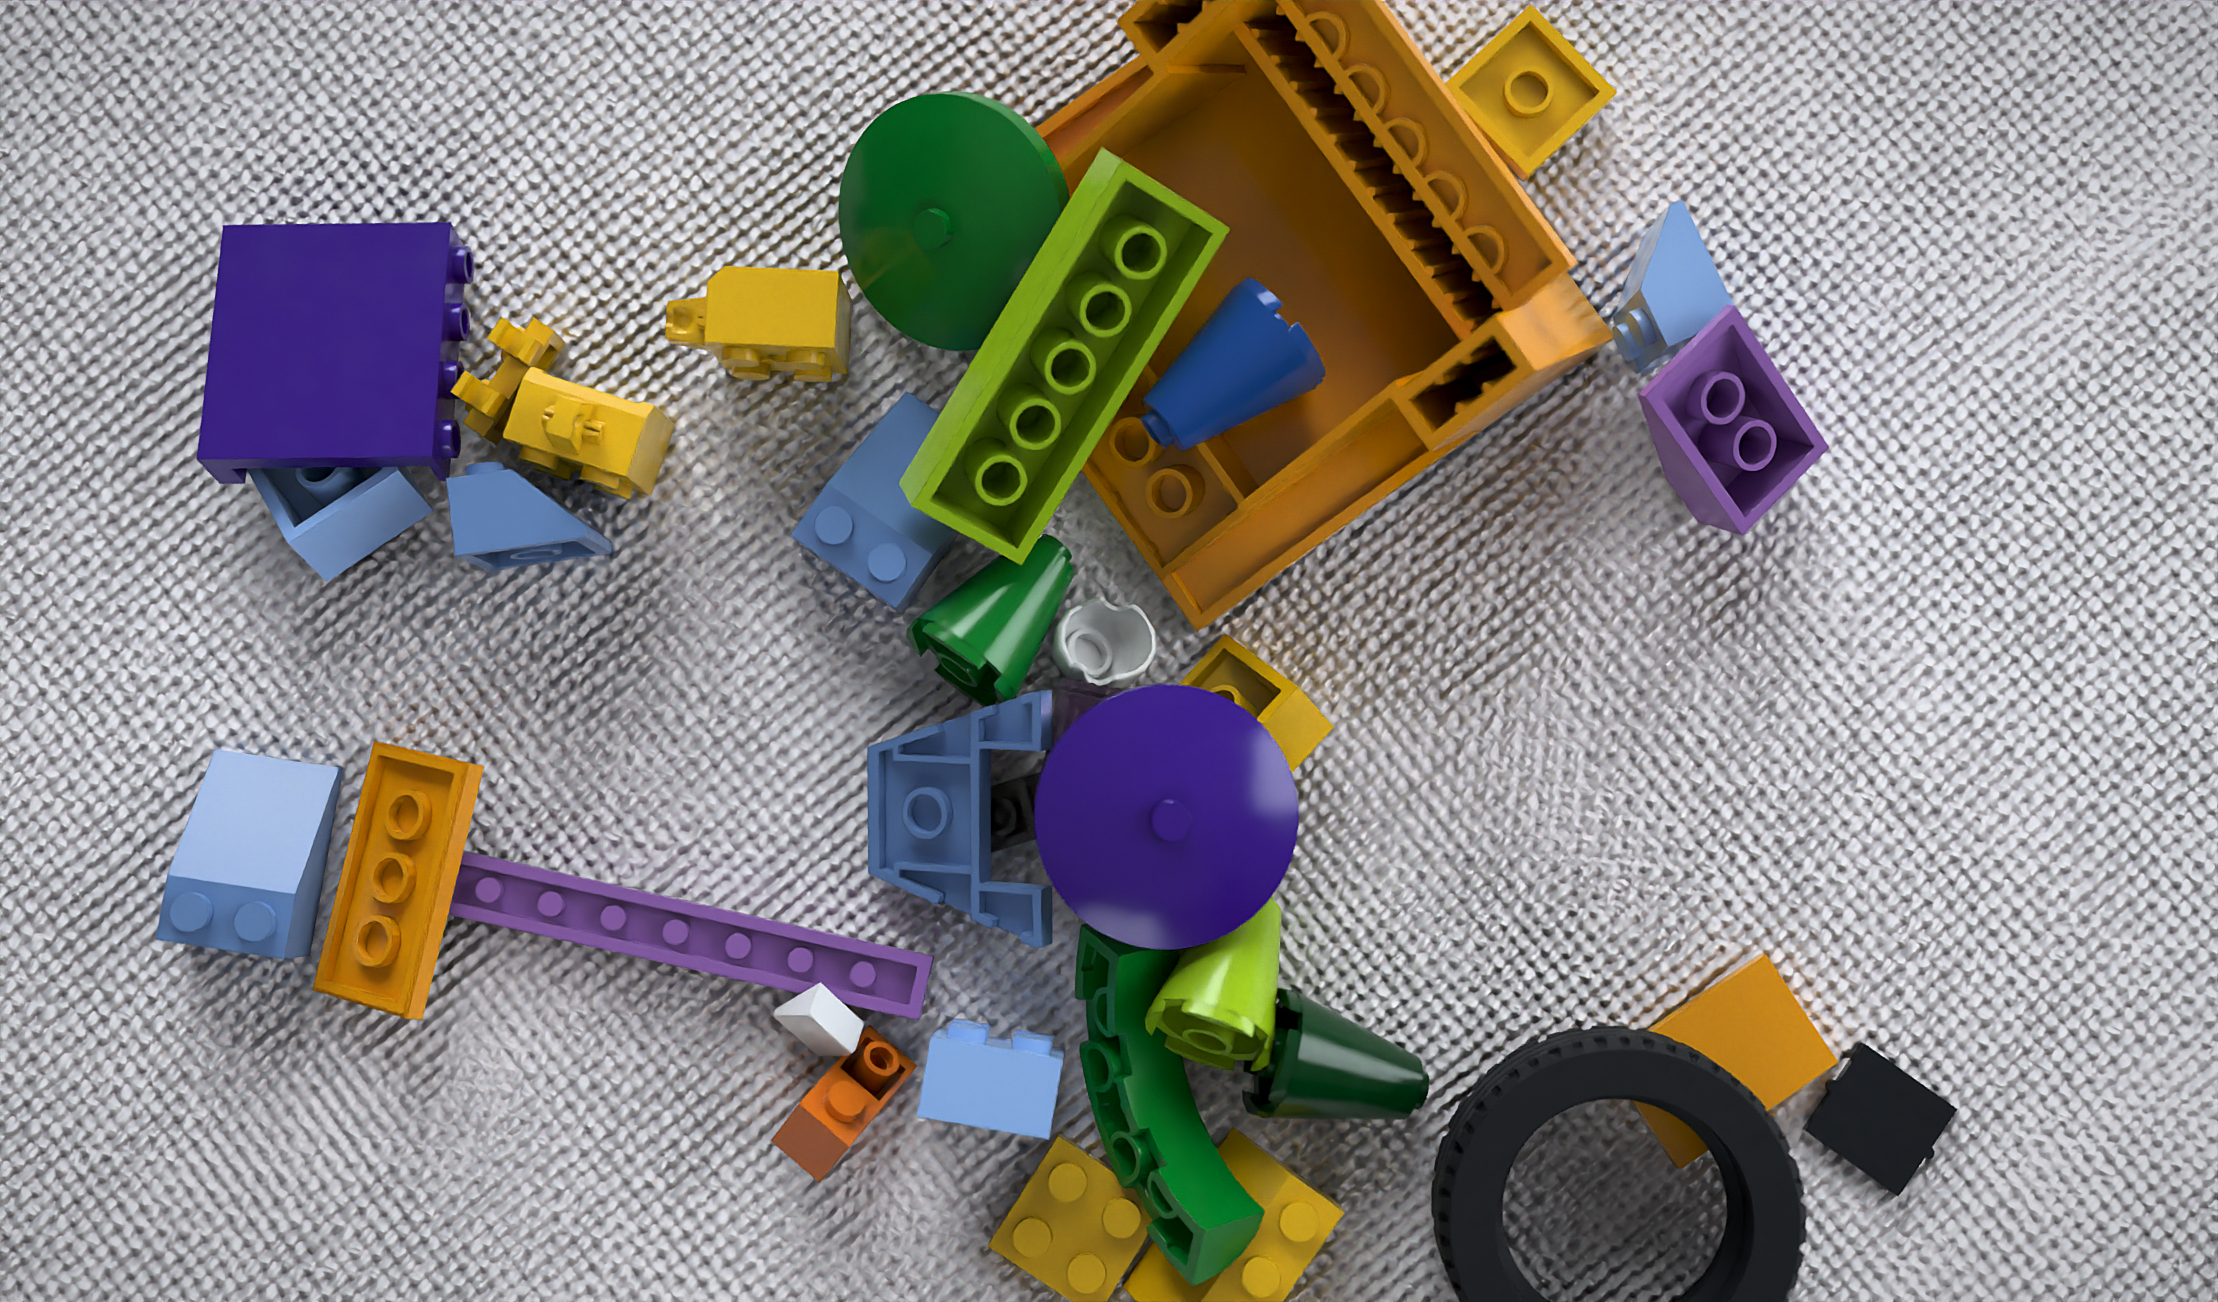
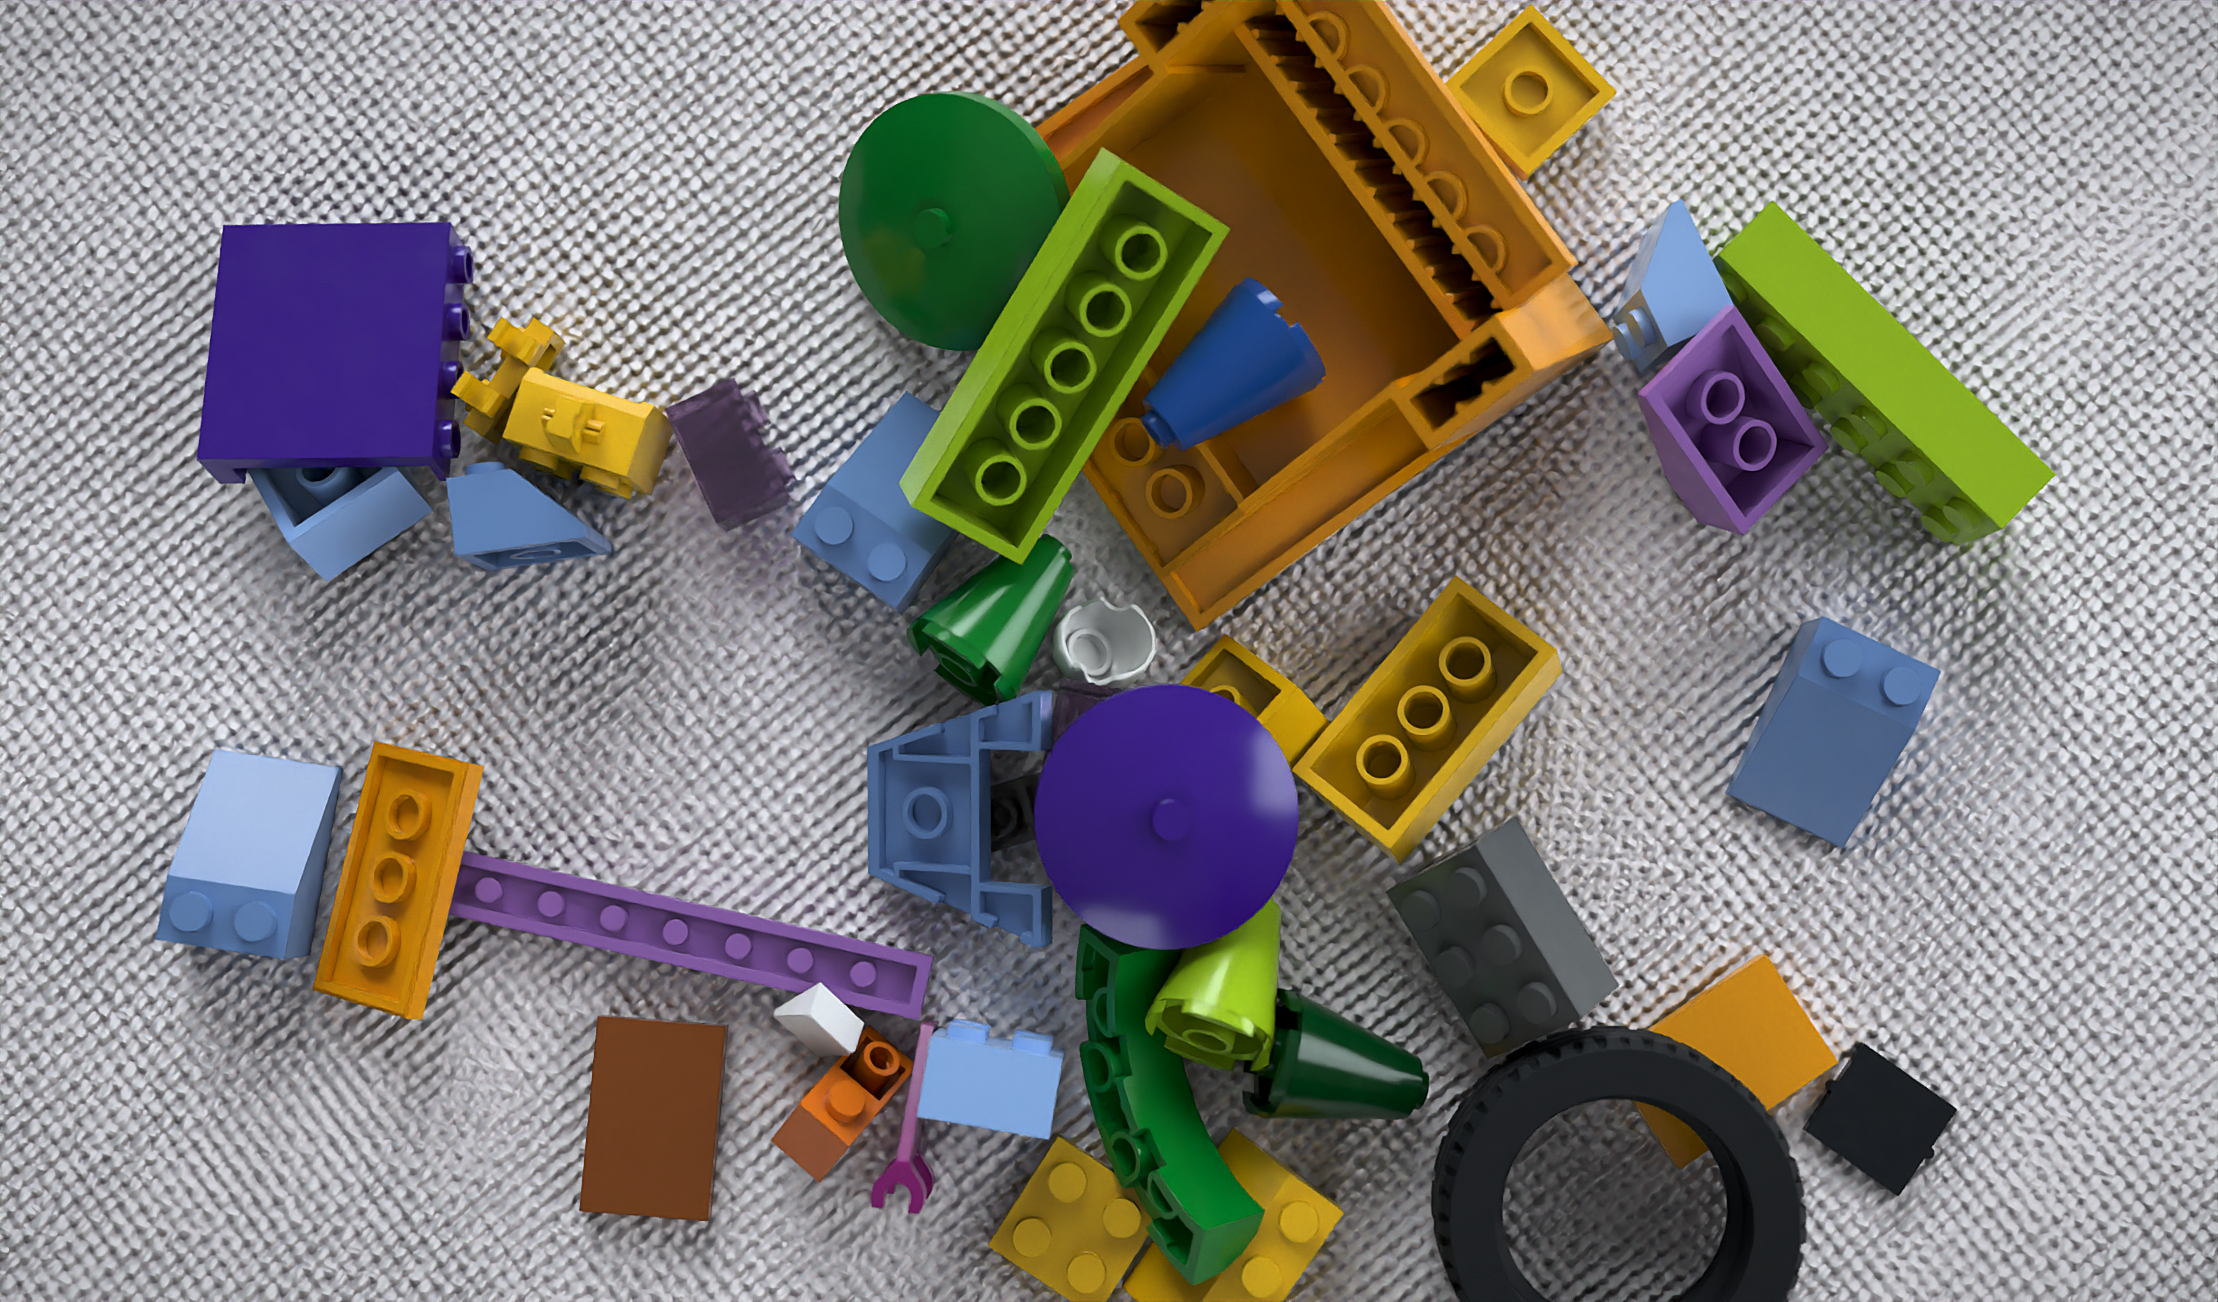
yellow hinge [665,266,852,383] -> none
none -> dark orange tile [579,1015,729,1221]
none -> clear purple brick [664,378,797,532]
none -> magenta flag [870,1020,939,1214]
none -> yellow slope [1292,576,1563,866]
none -> dark grey piece [1386,816,1620,1060]
none -> lime brick [1712,200,2056,546]
none -> medium blue slope [1725,616,1941,848]

